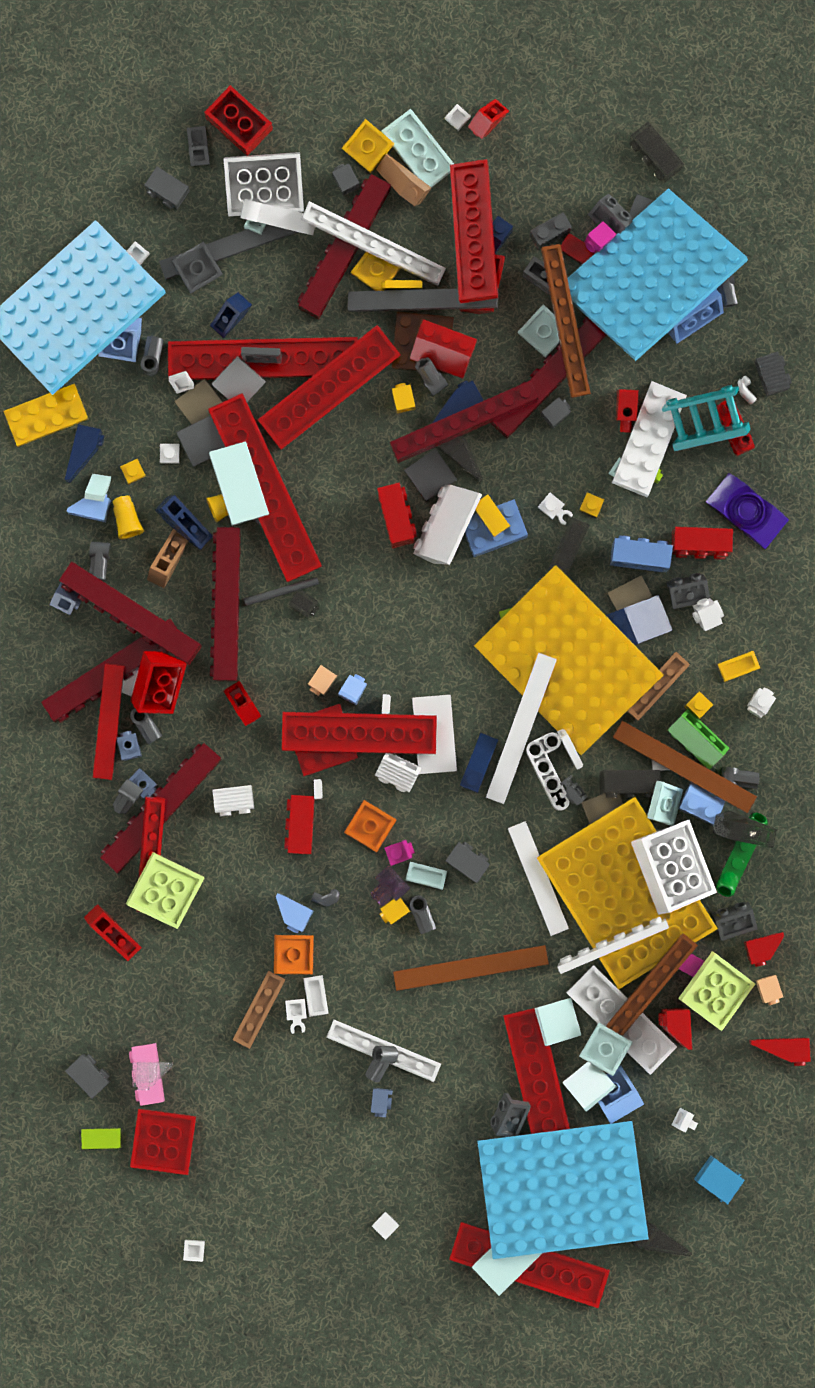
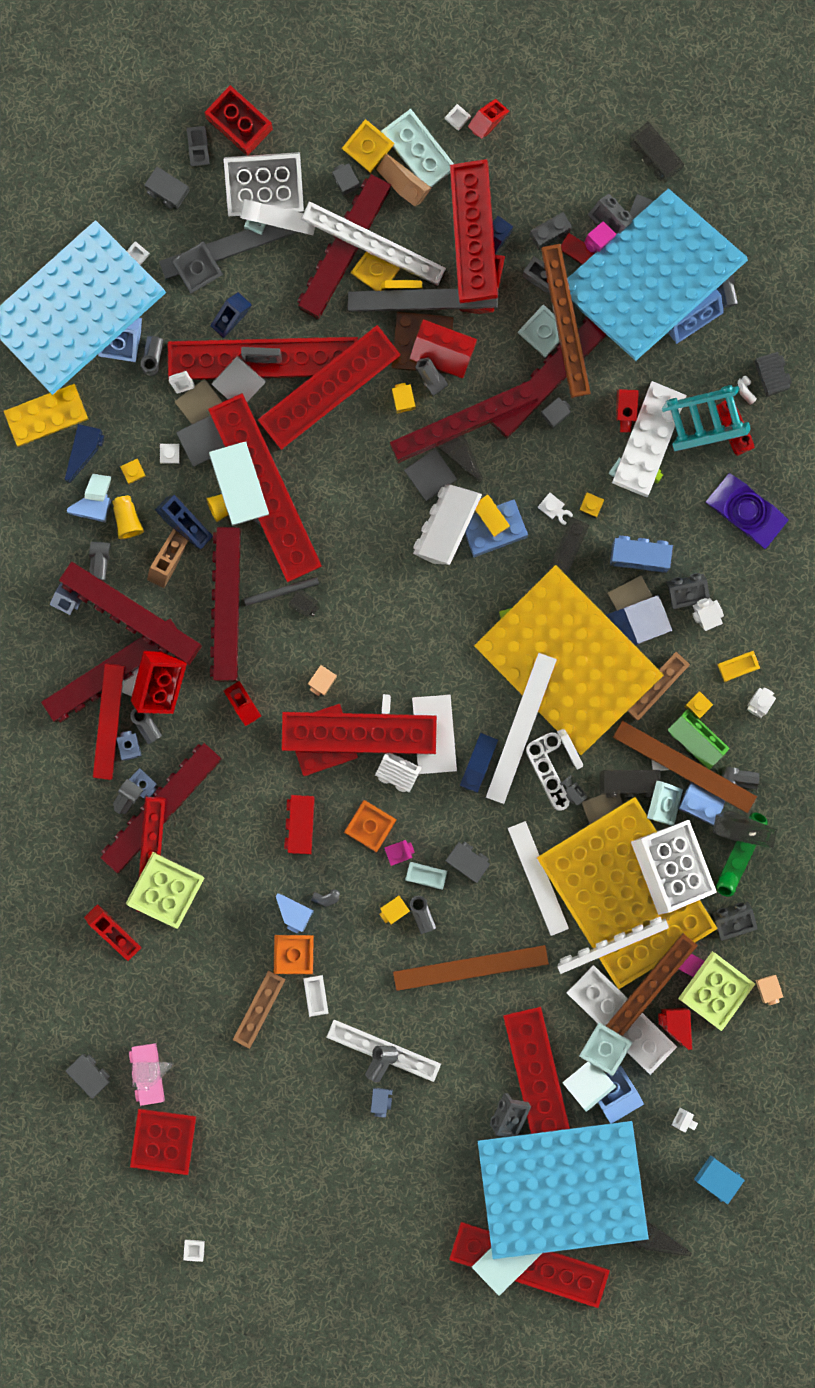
lime tile [81,1128,121,1149] -> none
white brick [213,785,254,816] -> none
white plate [285,999,307,1034] -> none
white tile [314,779,323,800] -> none
light blue slope [338,674,367,705] -> none
clear purple hinge [371,865,410,906] -> none
white tile [372,1212,399,1240] -> none
red brick [377,482,417,548] -> none
dark blue slope [432,381,484,423] -> none
light aqua tile [535,998,581,1046] -> none
red brick [671,527,733,560] -> none
red slope [744,932,784,967] -> none
red slope [749,1037,811,1066] -> none

